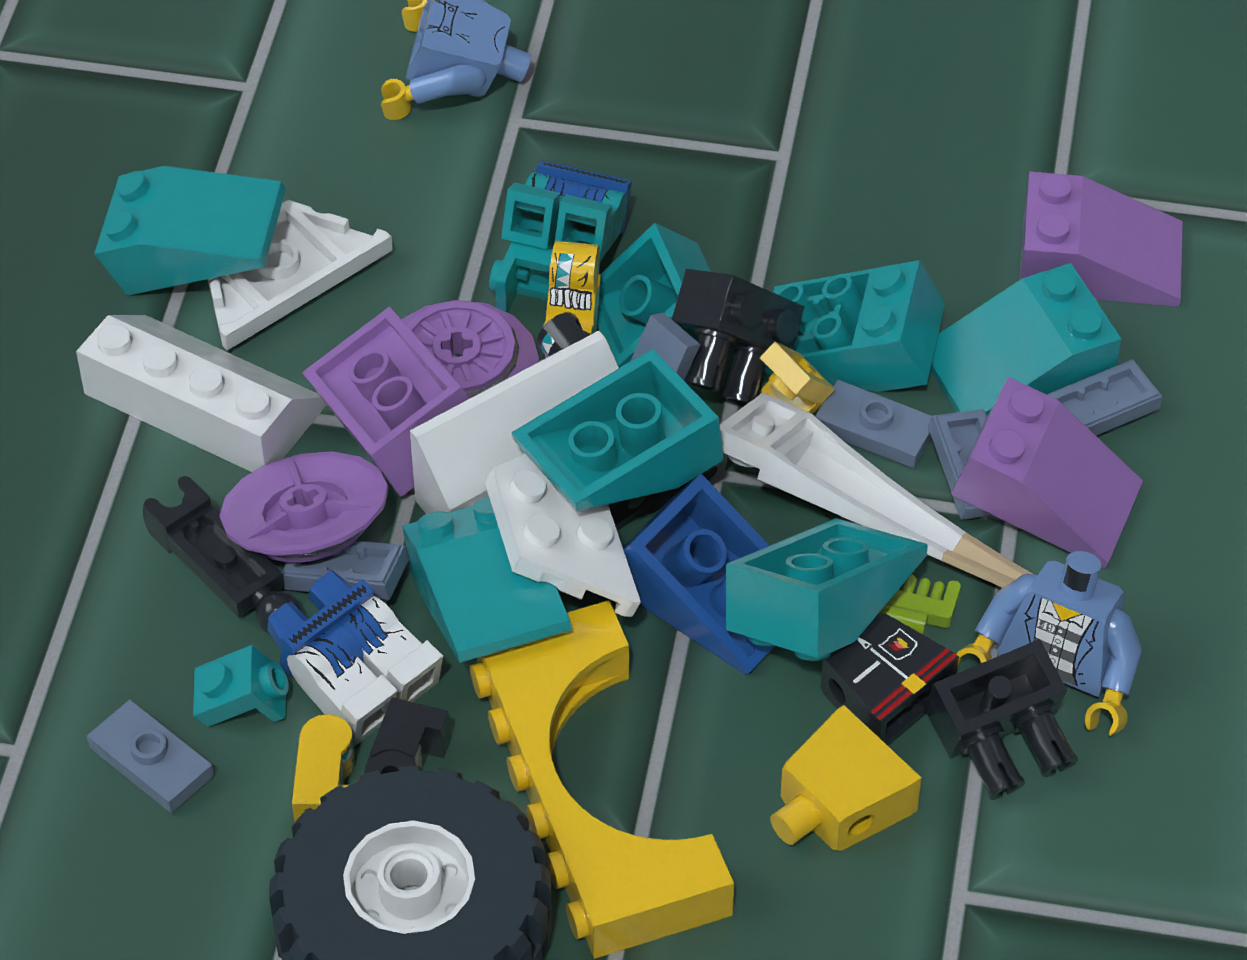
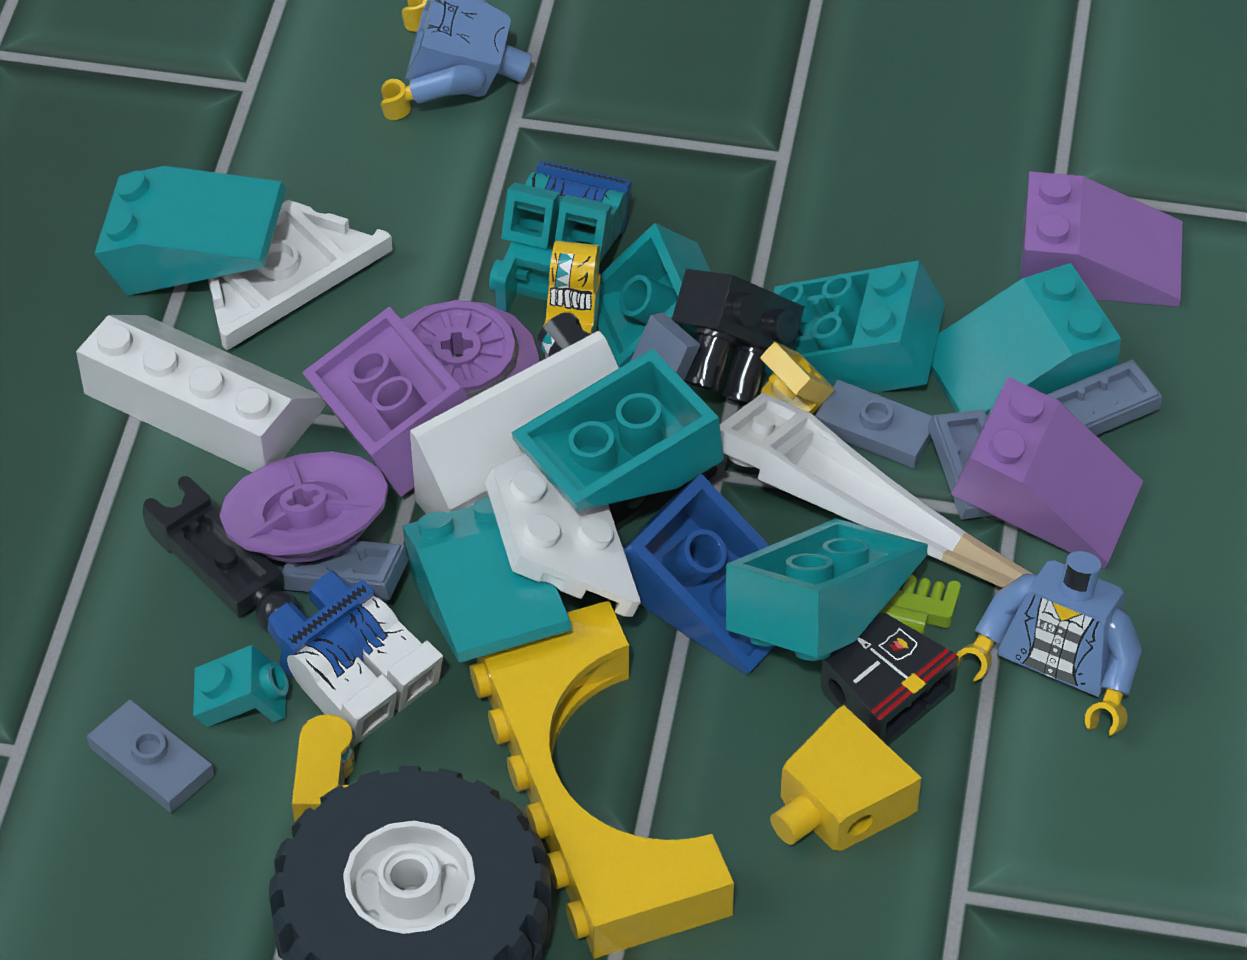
black leg [364,697,451,774] -> none
black brick [924,639,1078,800] -> none

